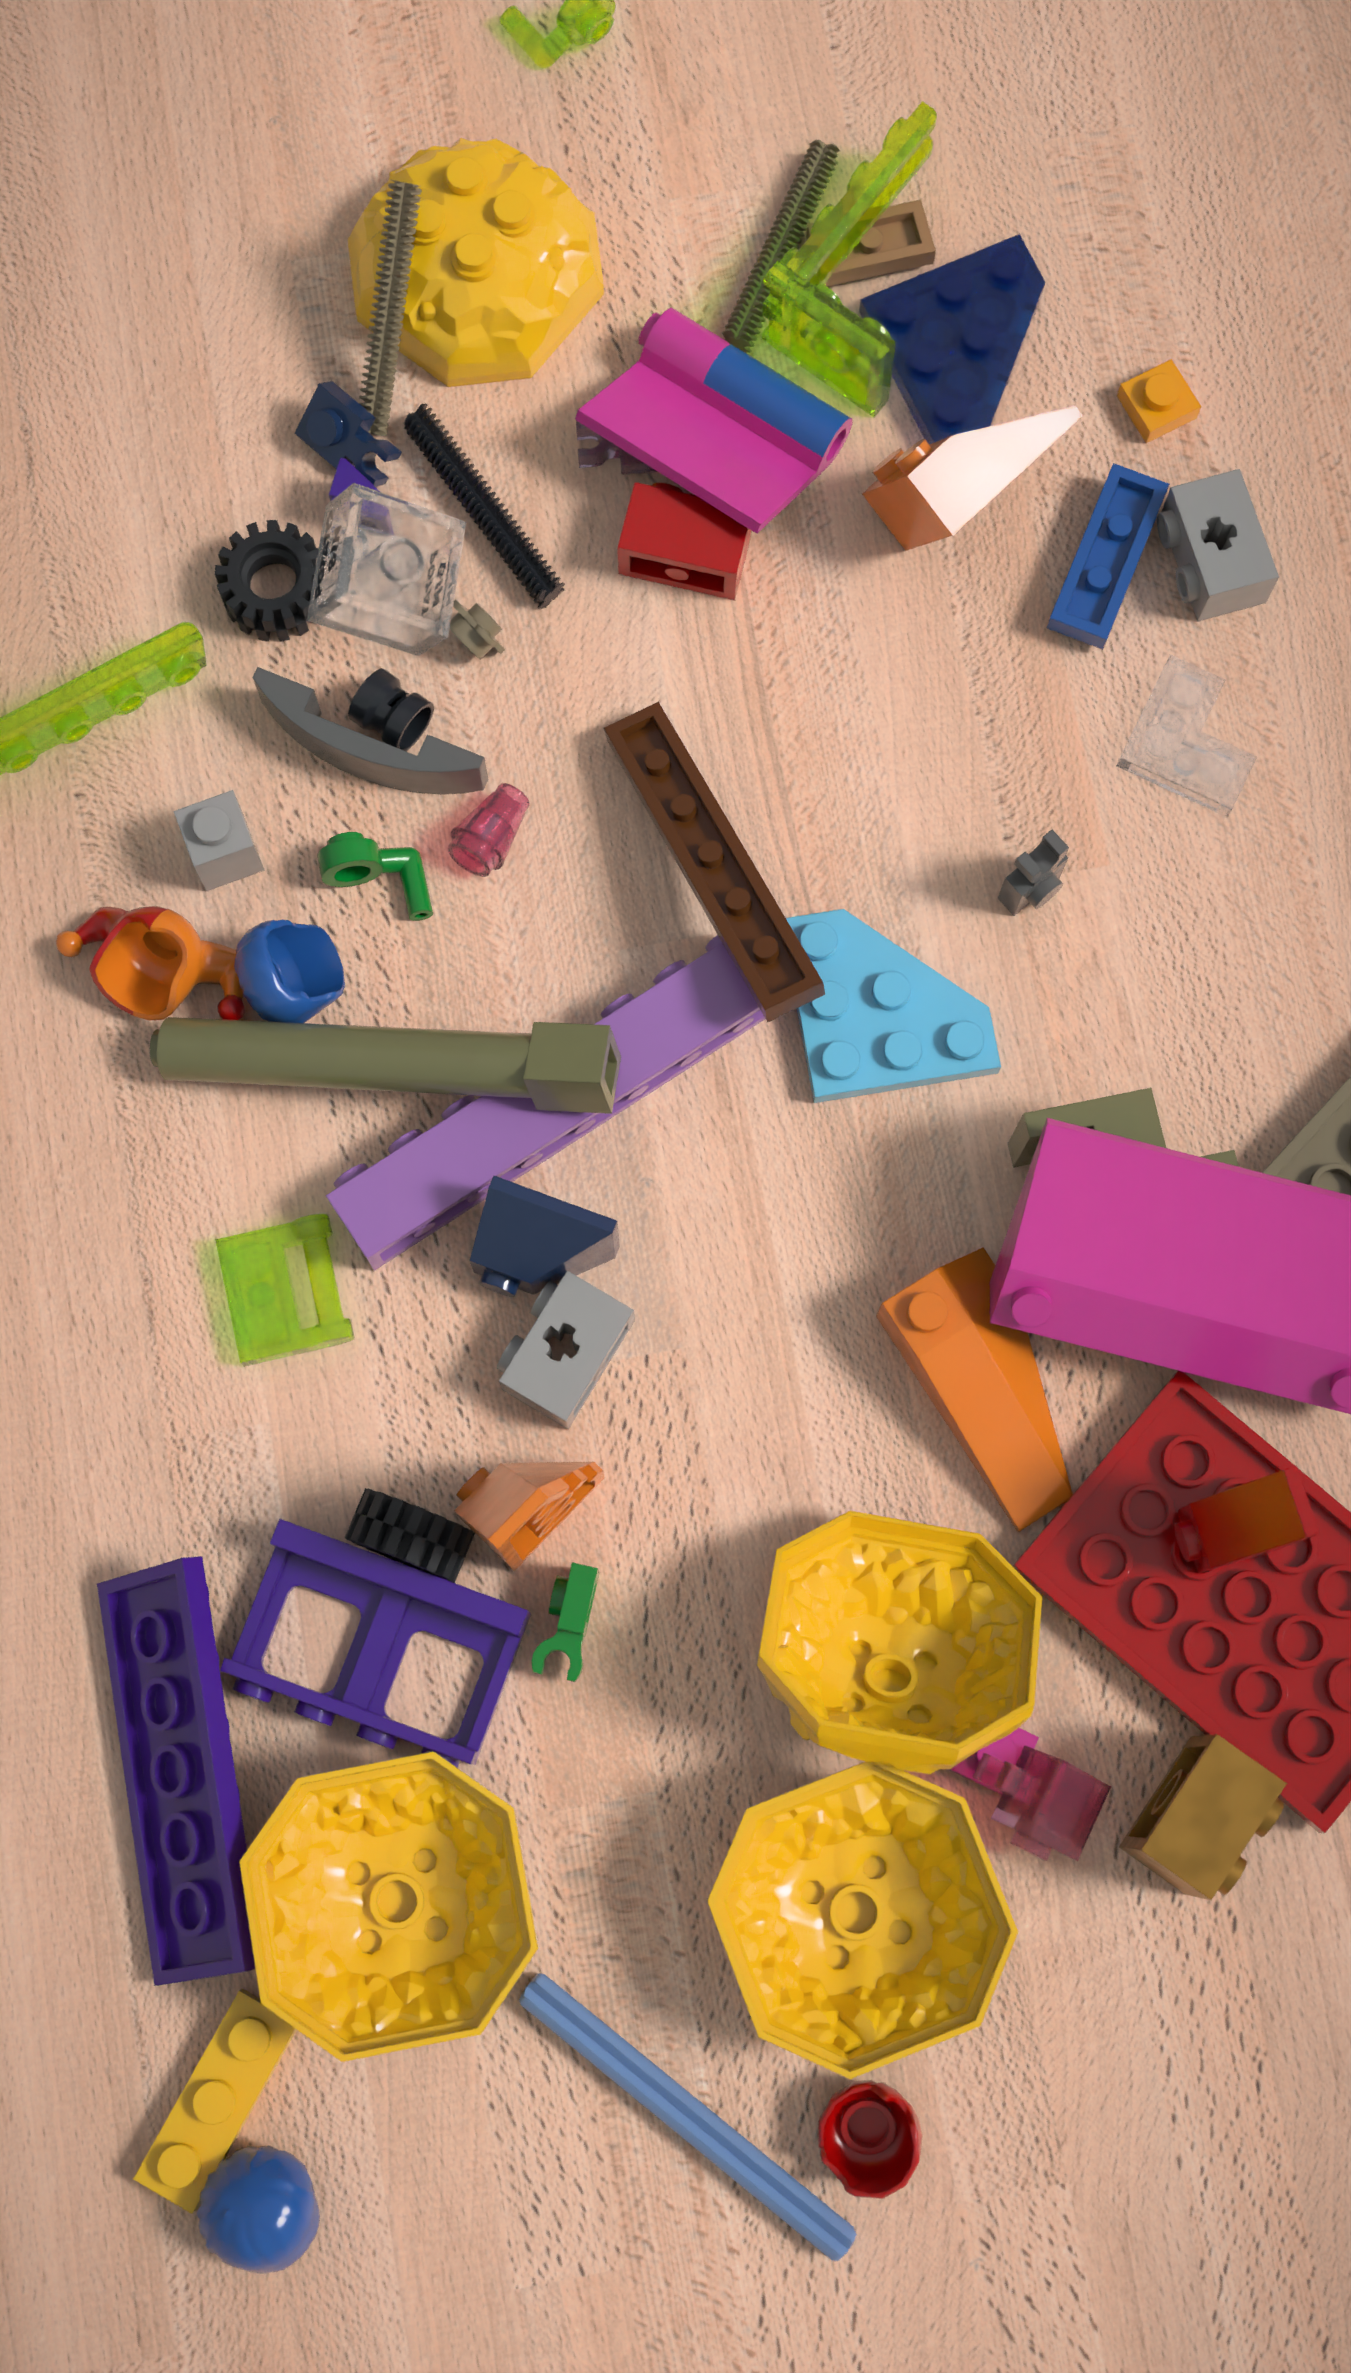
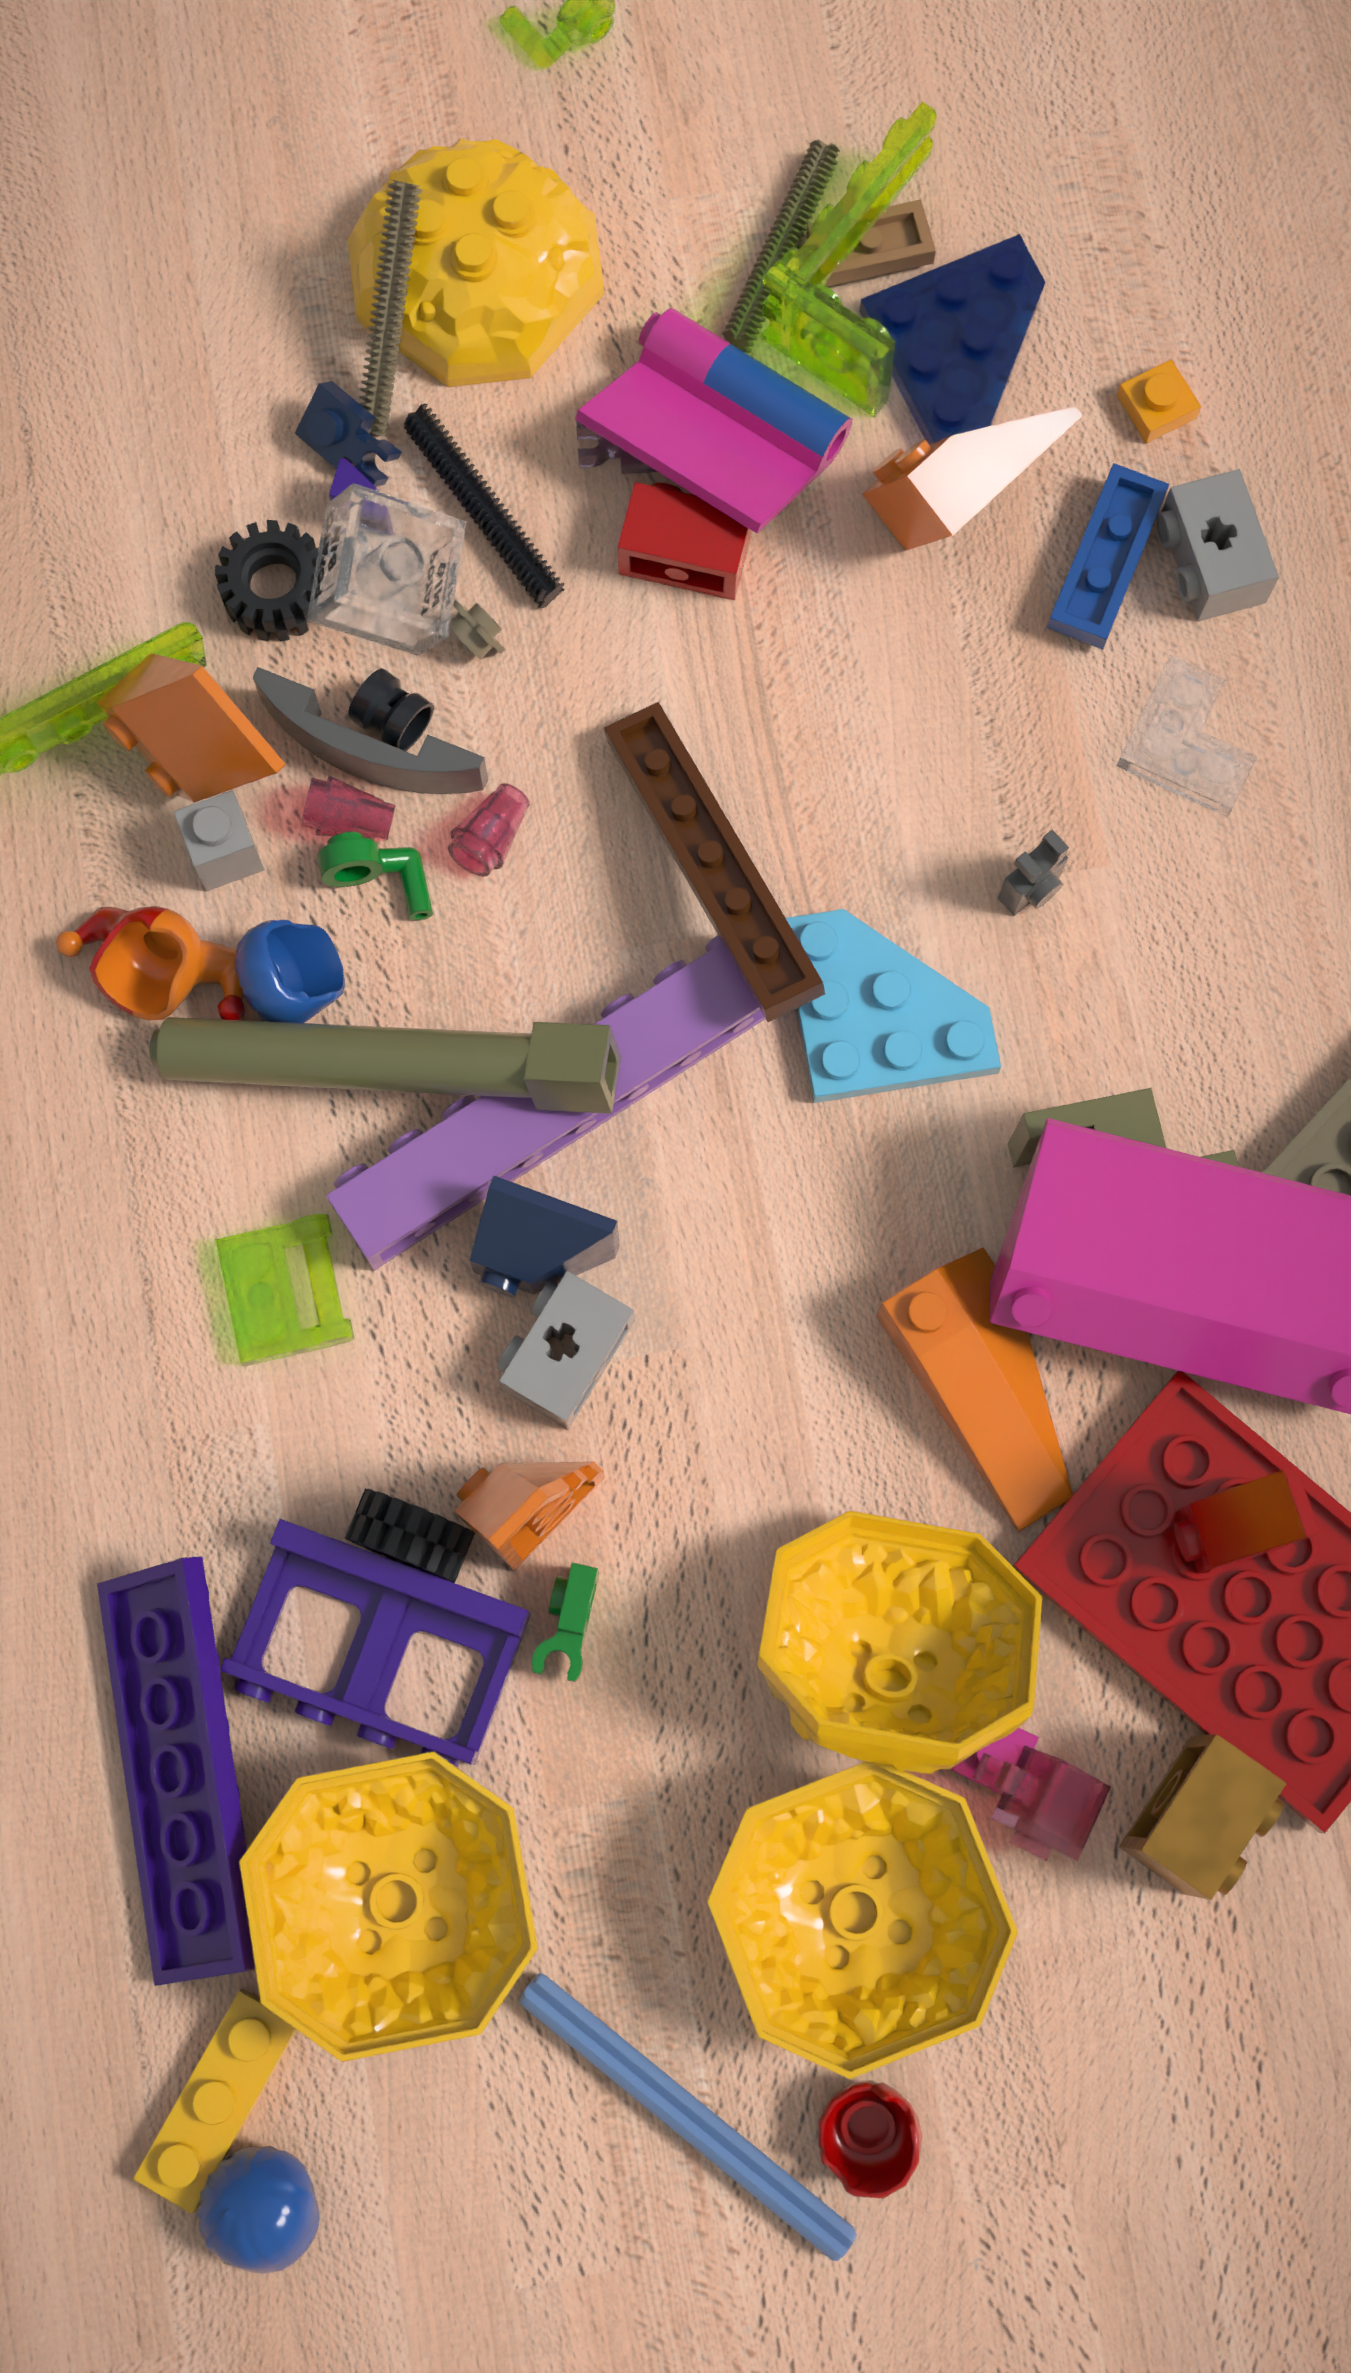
none -> orange slope [97,653,286,803]
none -> clear pink cone [301,775,396,841]

